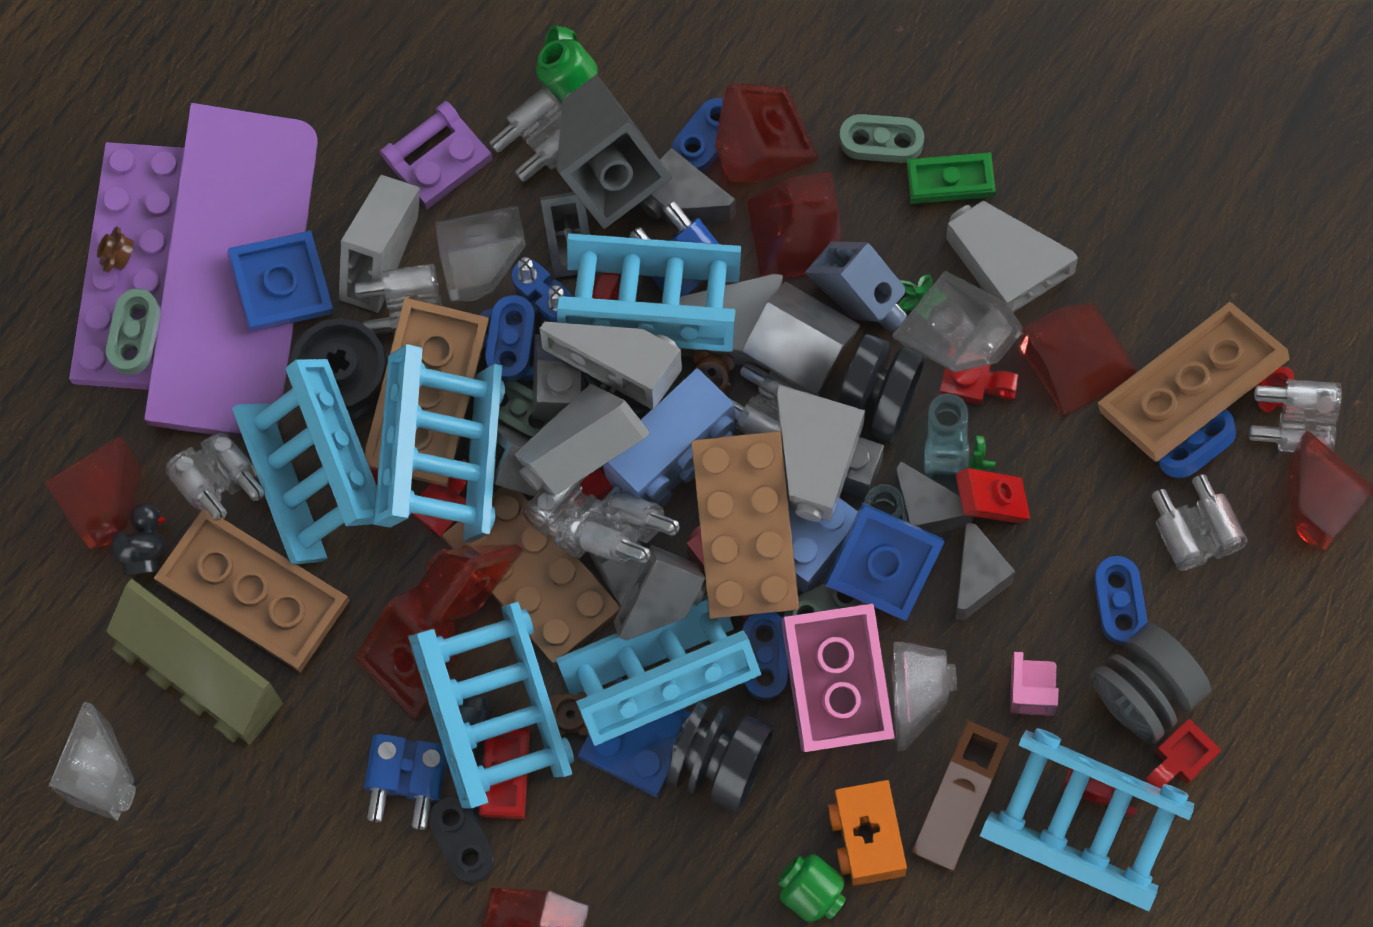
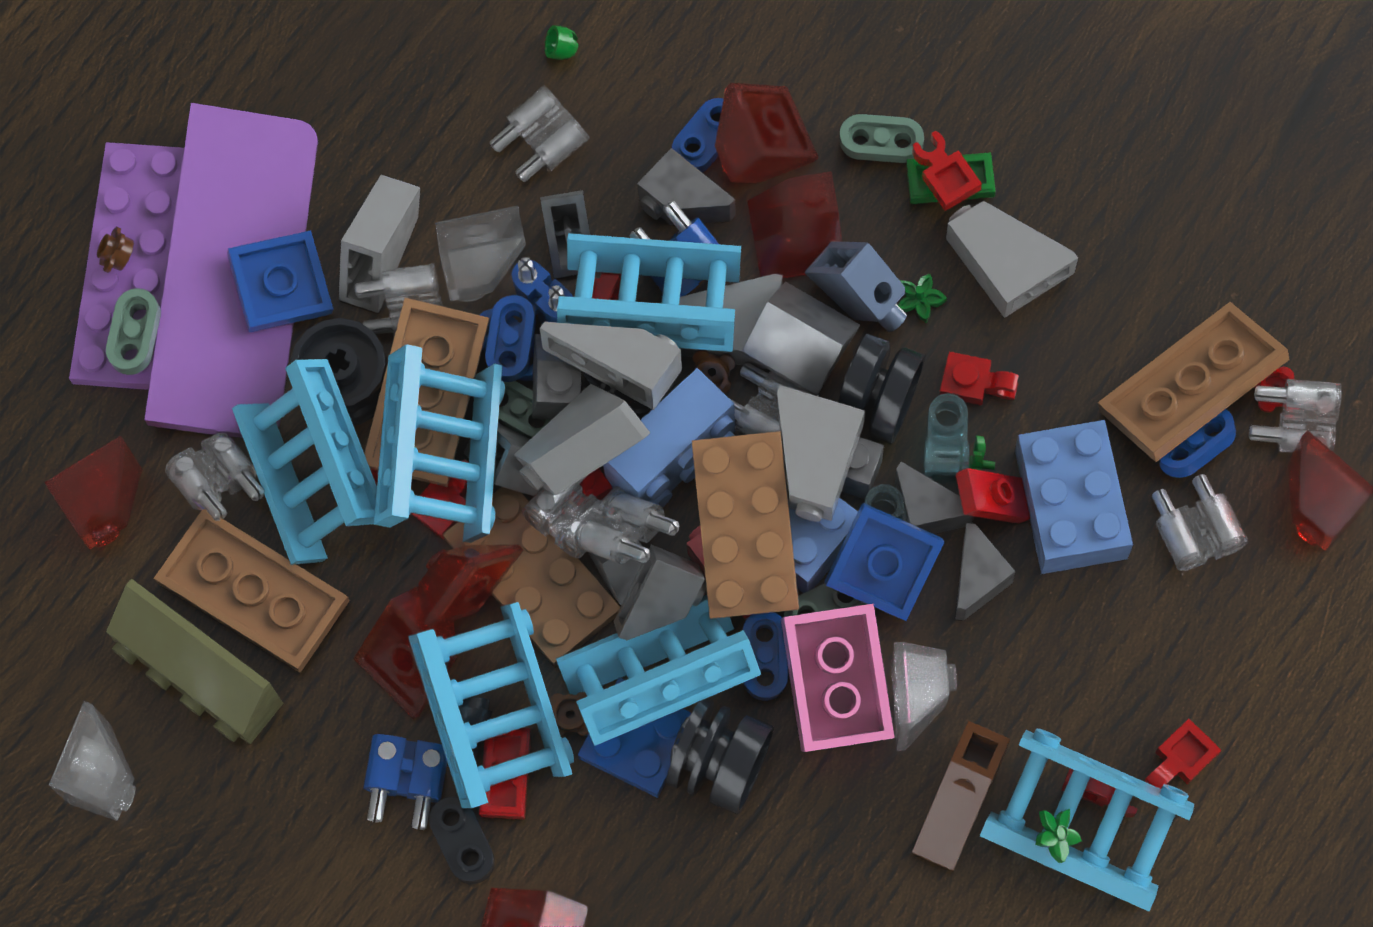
black animal [110,502,166,575] -> none
medium lavender plate [379,101,493,210] -> none
green head [536,39,598,101] -> none
dark grey slope [557,74,672,229] -> none
green head [777,854,846,923] -> none
orange brick [828,780,907,886] -> none
clear slope [892,271,1024,372] -> none
bright pink panel [1010,652,1059,716] -> none
clear red slope [1019,303,1138,416] -> none
dark grey wheel [1090,623,1212,744] -> none
blue plate [1094,556,1147,646] -> none
none -> red plate [912,131,982,211]
none -> medium blue brick [1015,420,1133,574]
none -> green plant [1035,809,1082,863]

